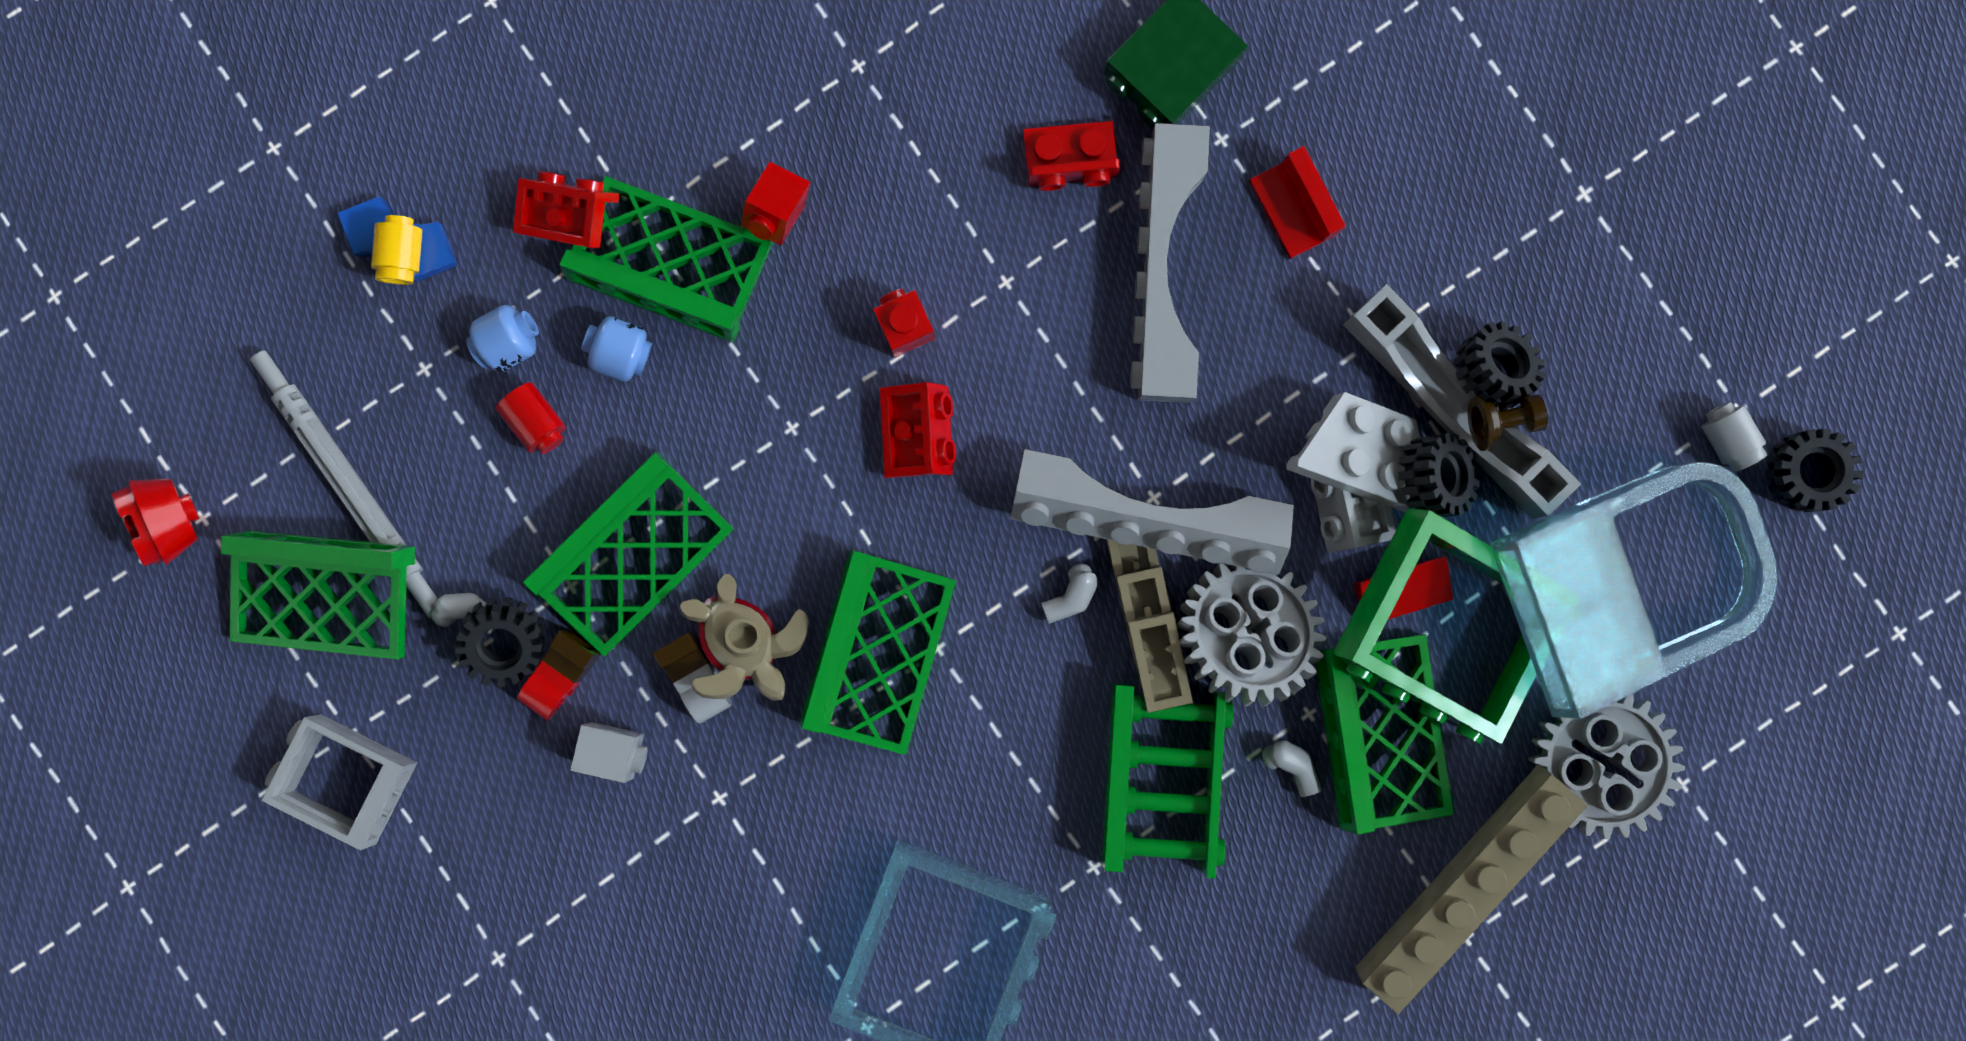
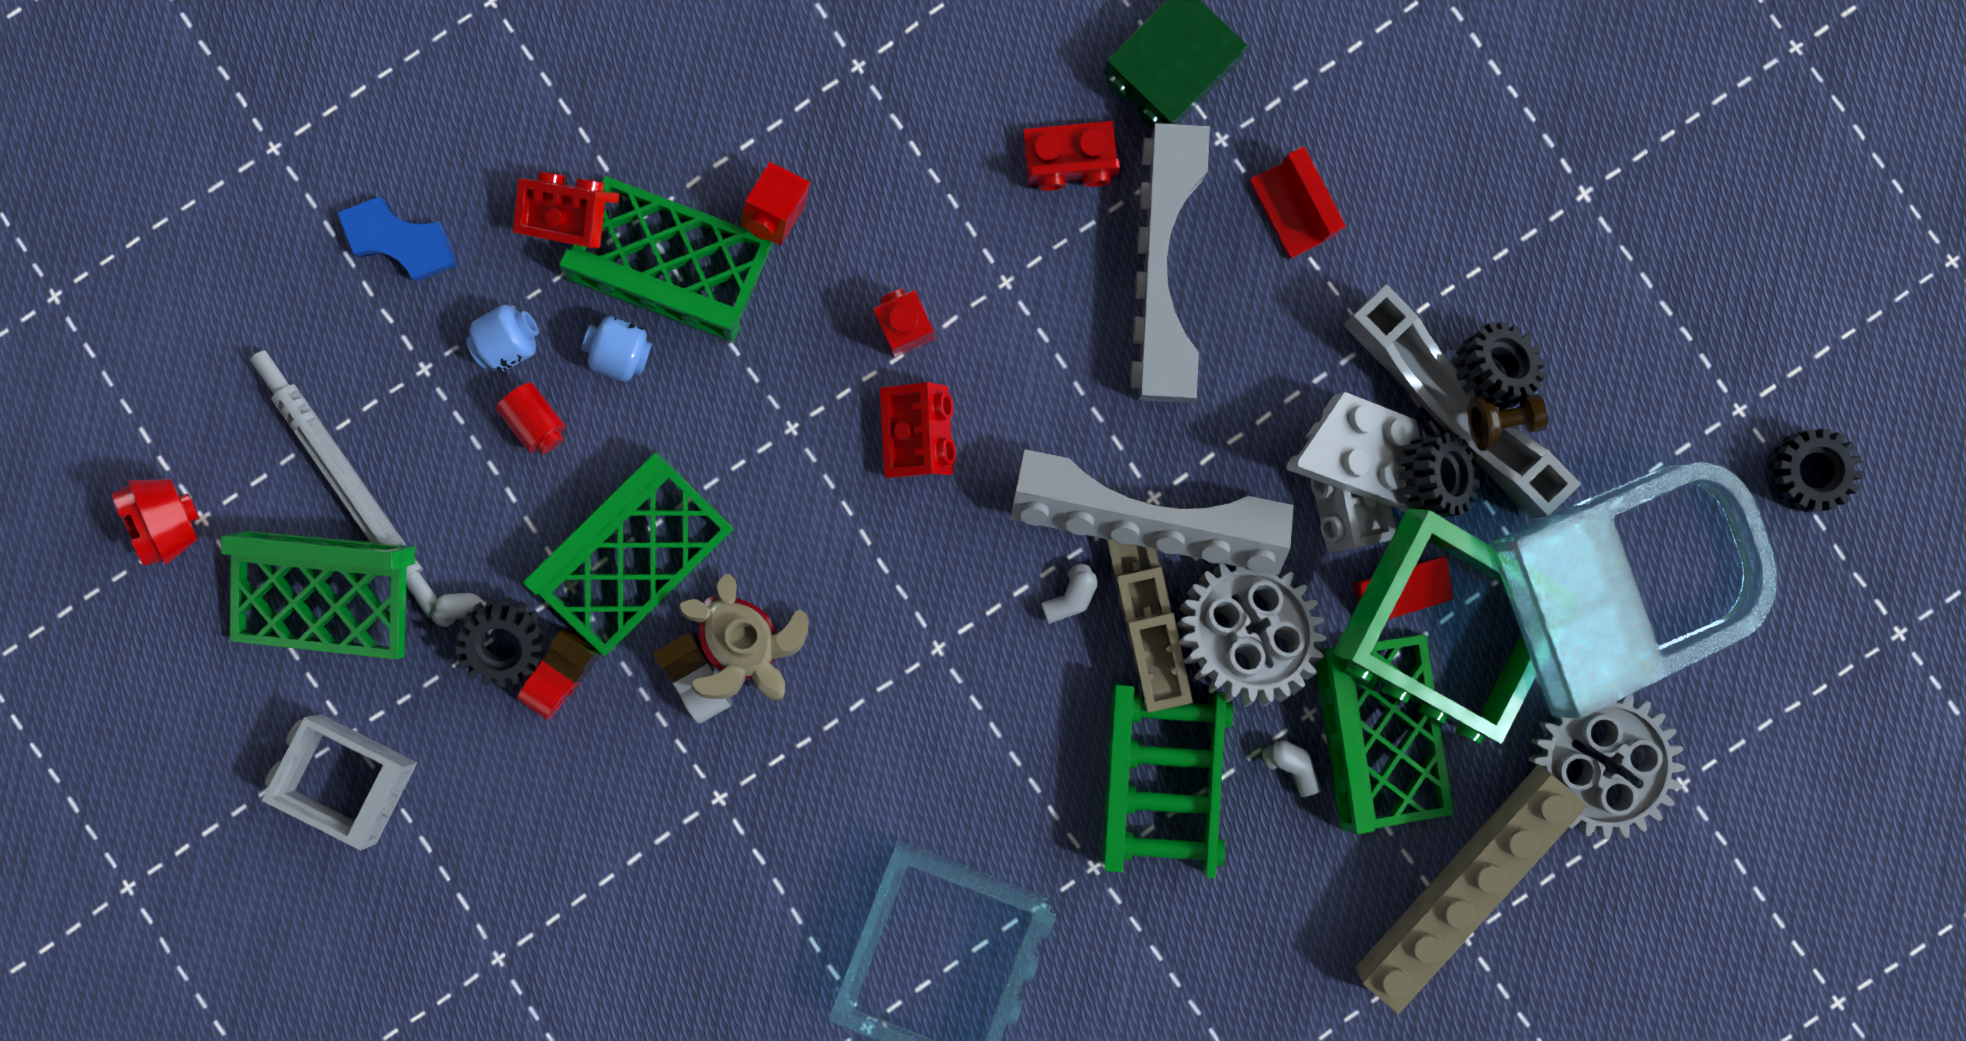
yellow brick [371,215,423,285] -> none
light grey brick [570,722,648,783] -> none
green fence [799,550,956,755] -> none
light grey brick [1701,401,1767,472] -> none

